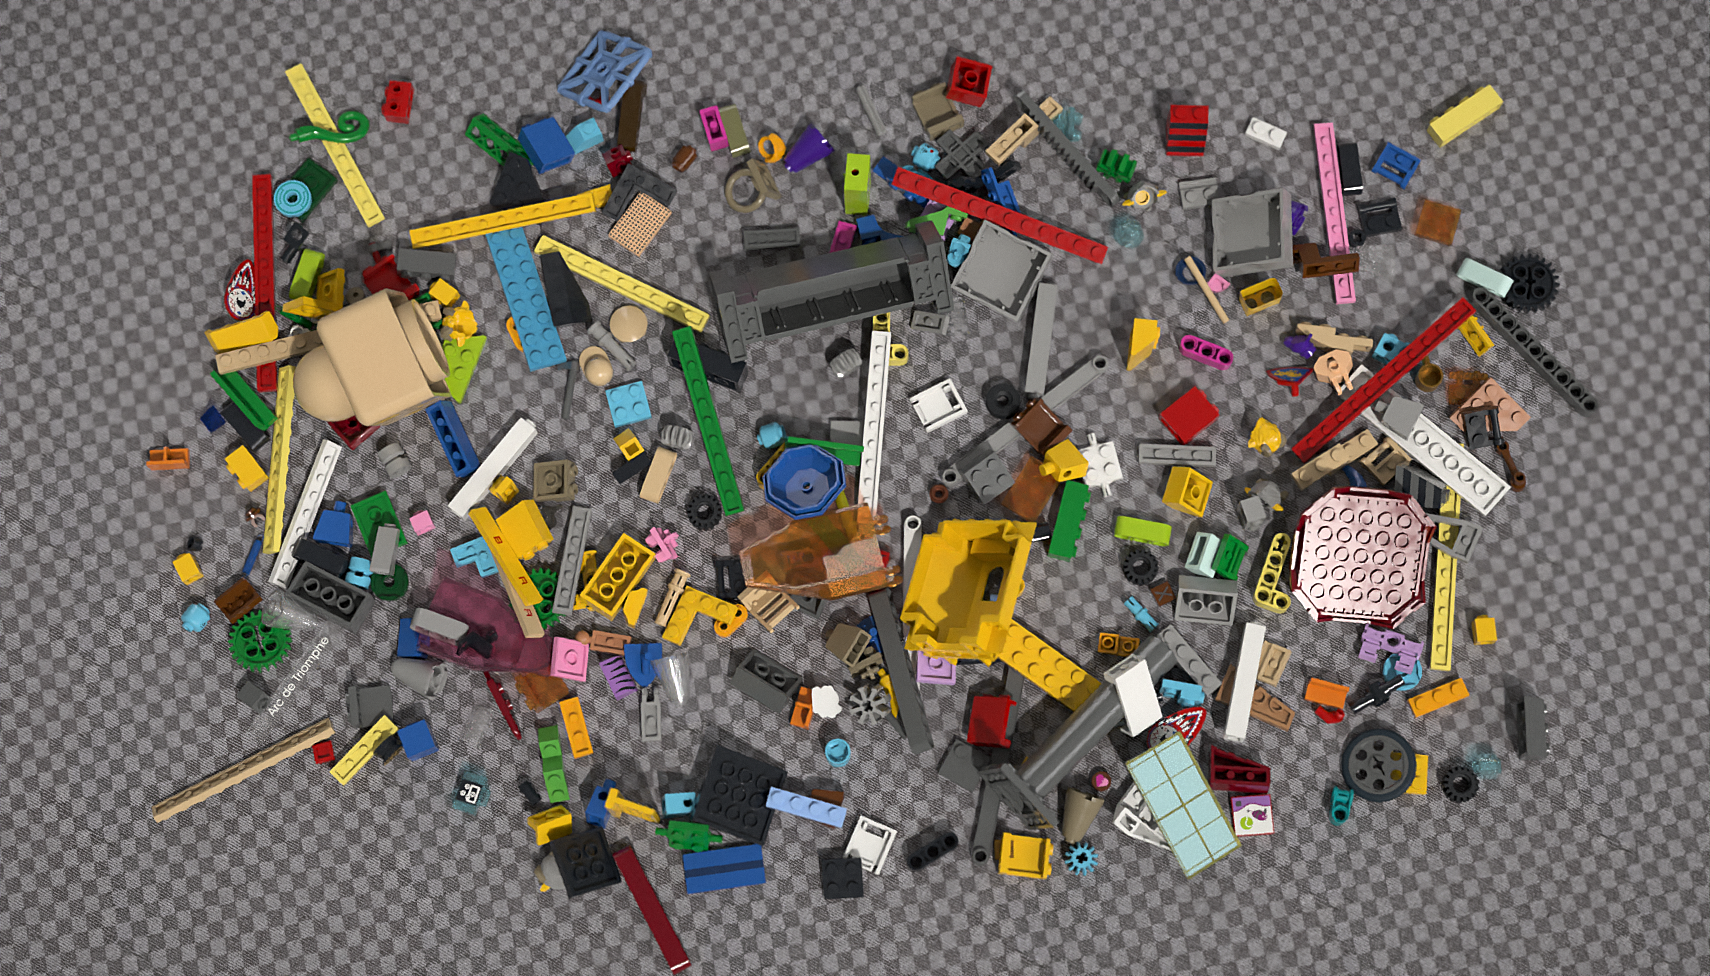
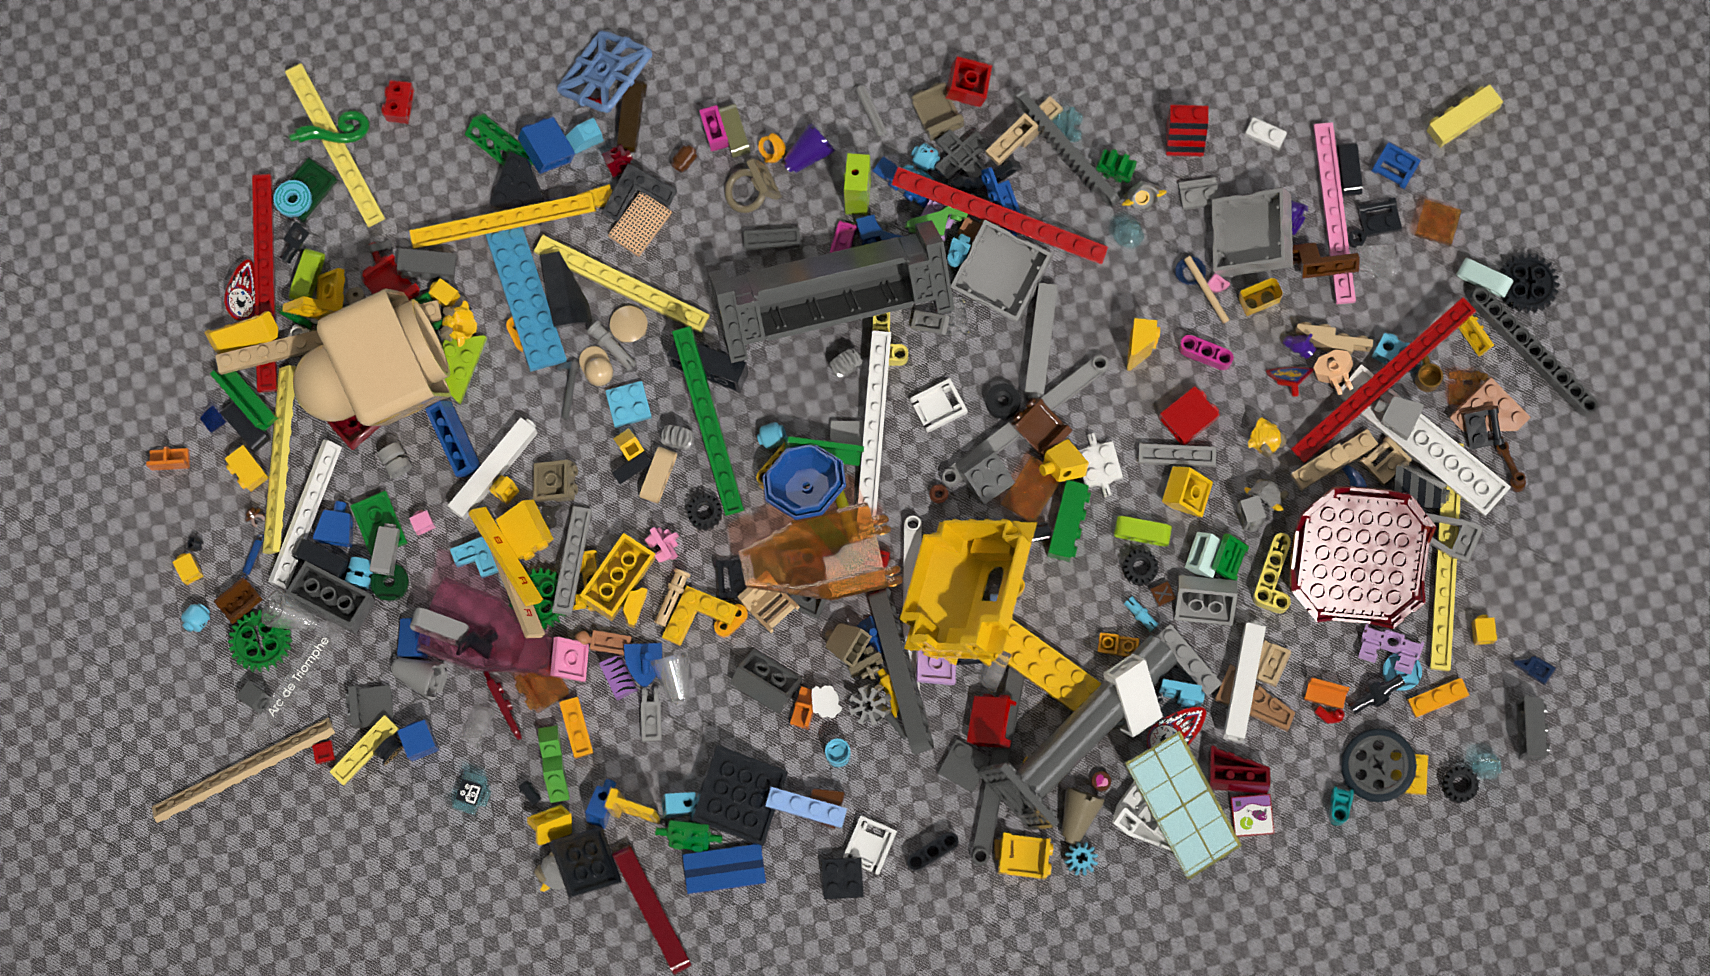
none -> clear brick [979,651,1012,693]
none -> dark blue slope [1514,656,1556,686]

